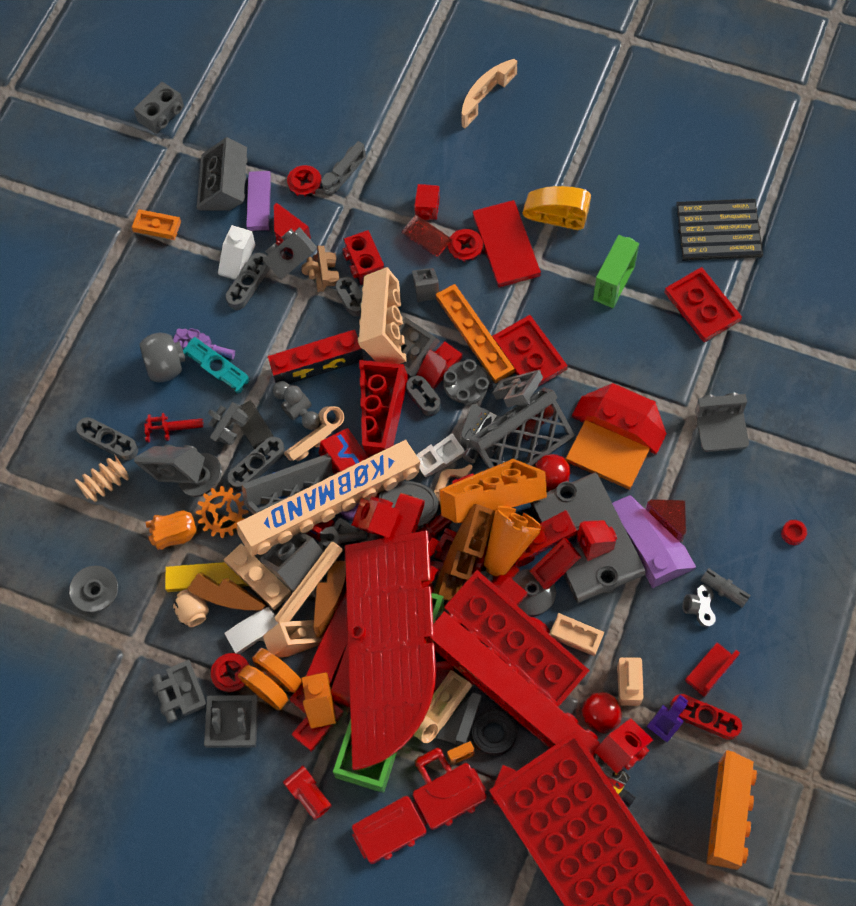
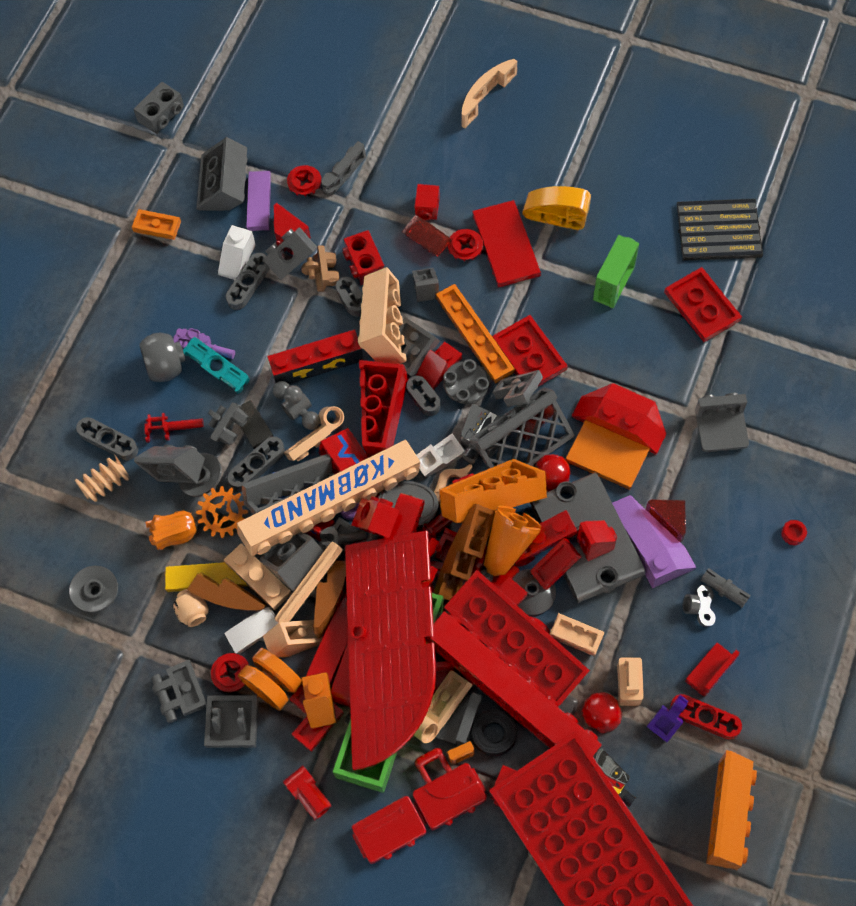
red brick [594,718,653,774] -> none

